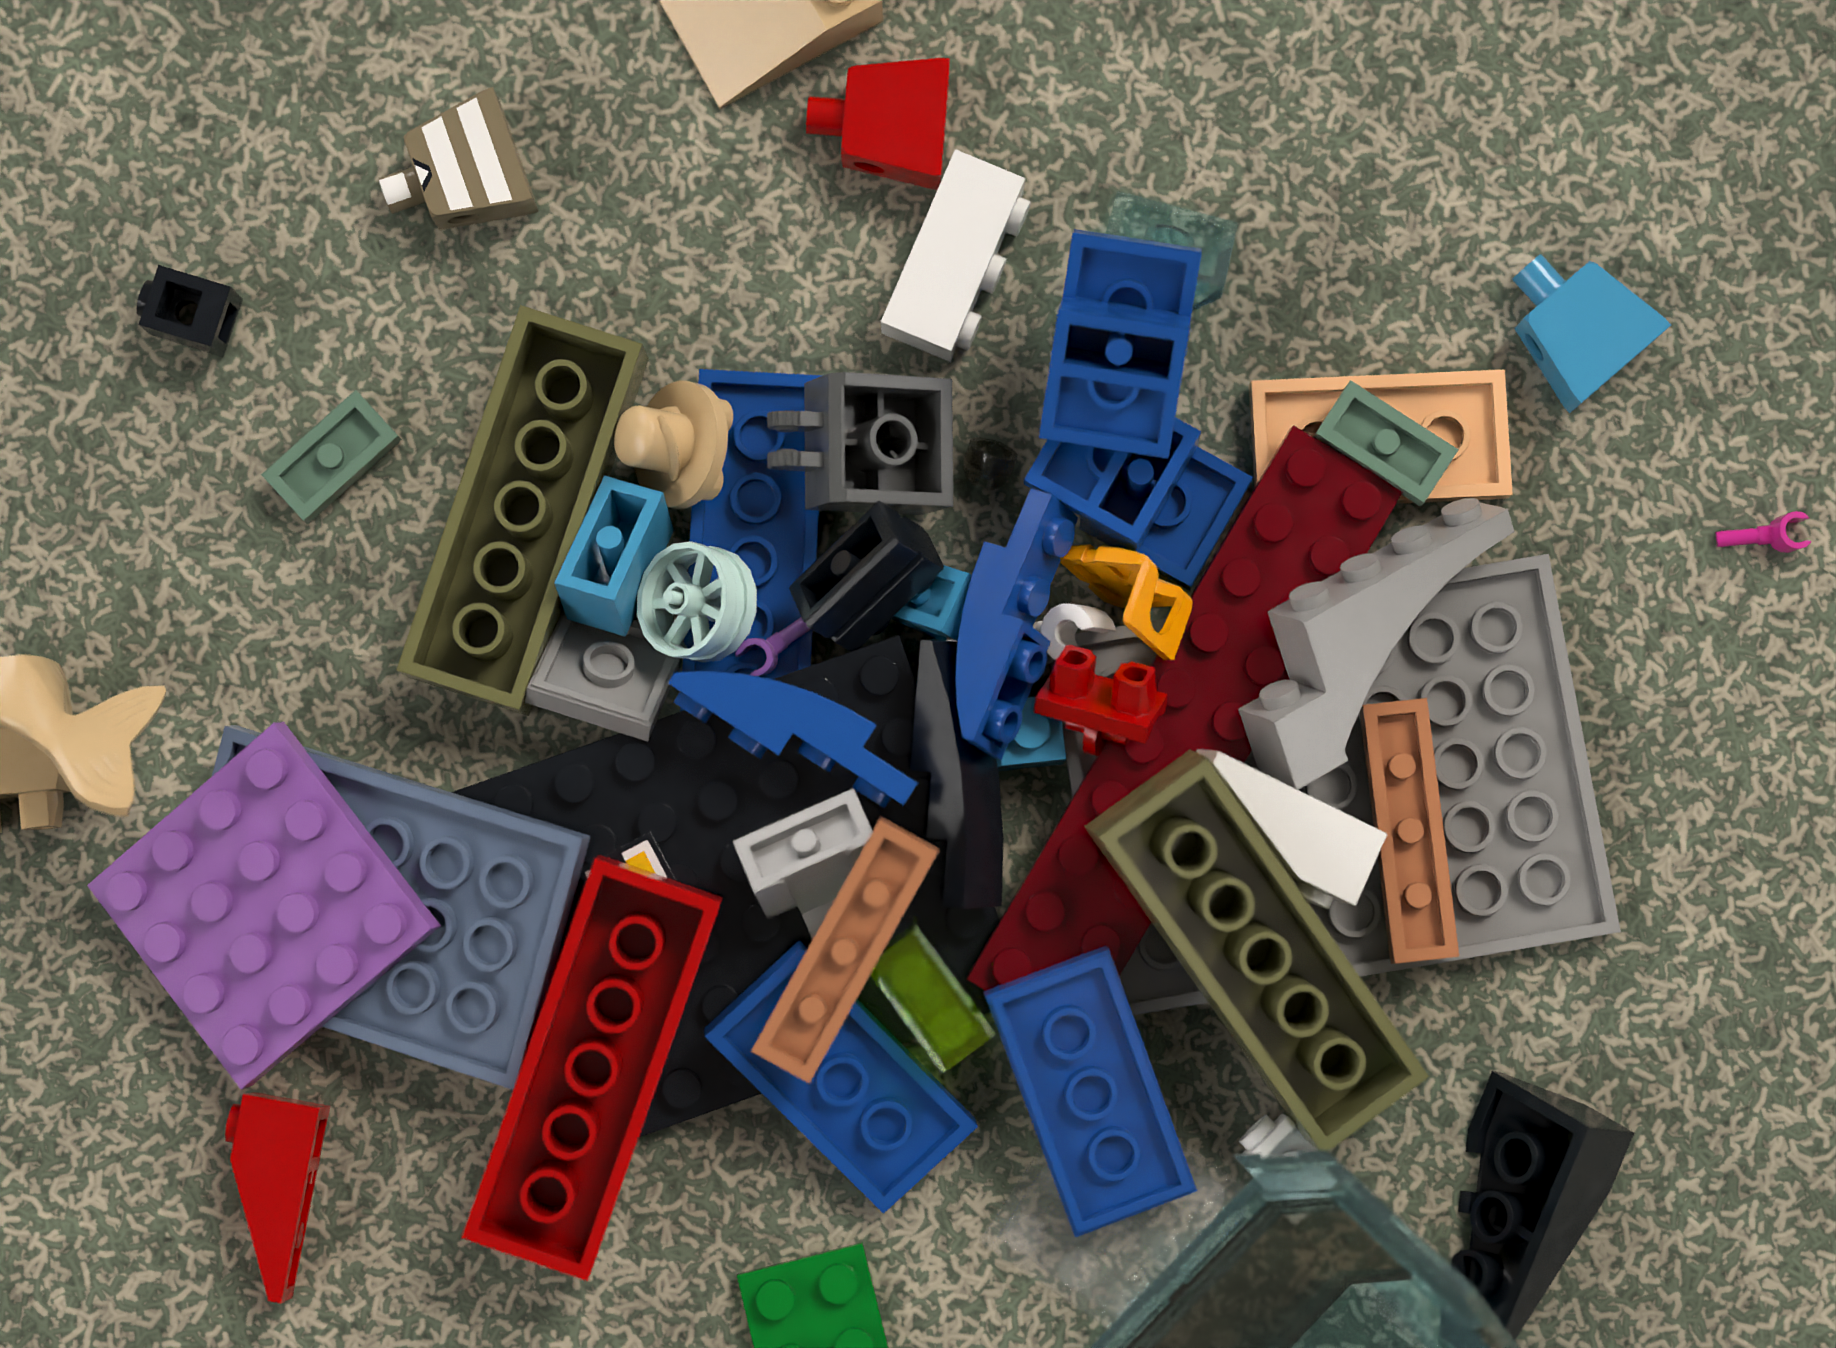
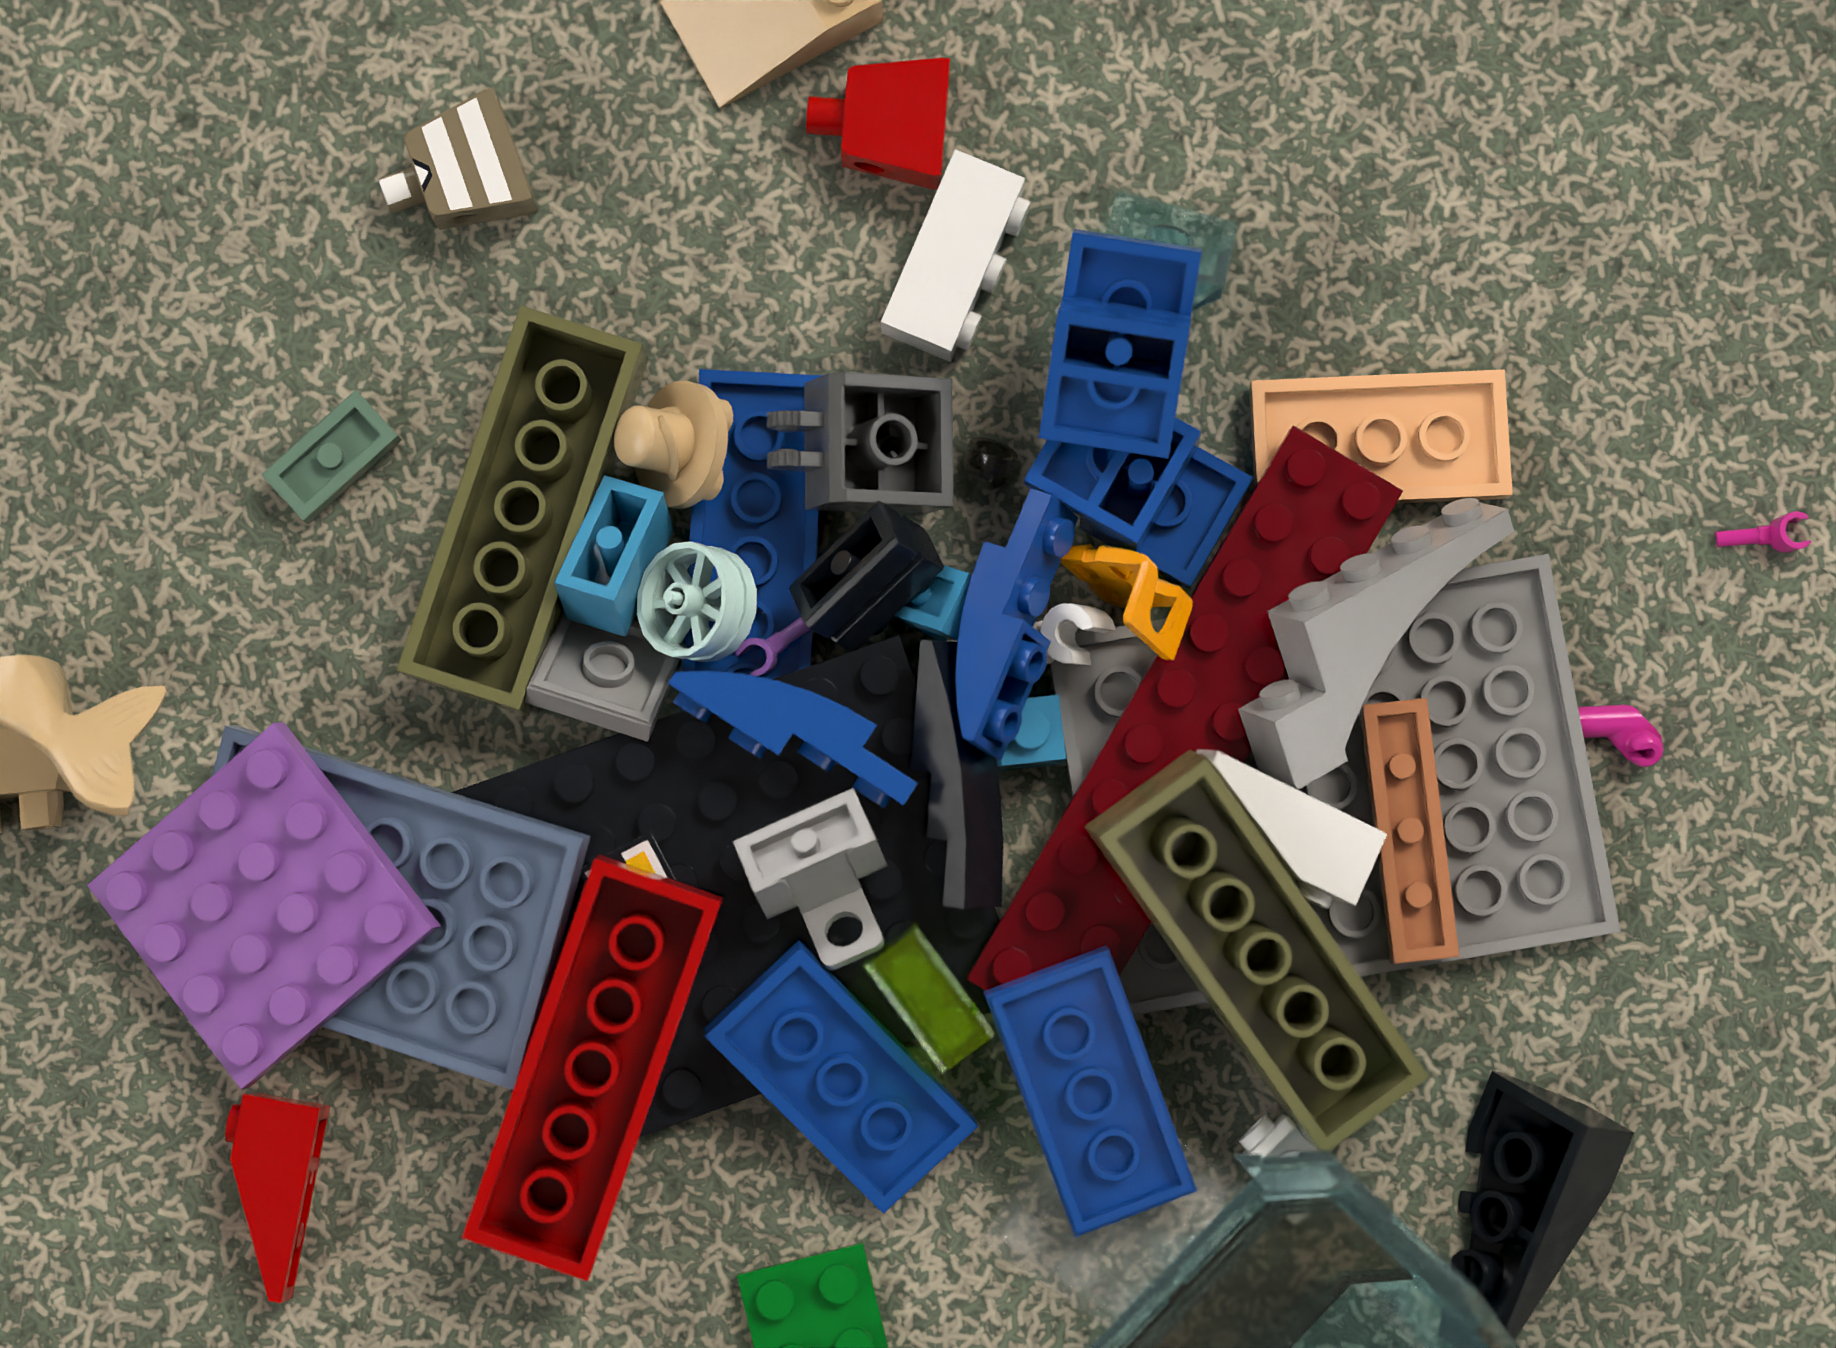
black brick [136,265,243,358] -> none
nougat plate [751,817,939,1083] -> none
red hips [1034,645,1168,756] -> none
sand green plate [1313,380,1458,507] -> none
dark azure torso [1512,254,1671,413] -> none
none -> dark pink arm [1578,704,1664,767]

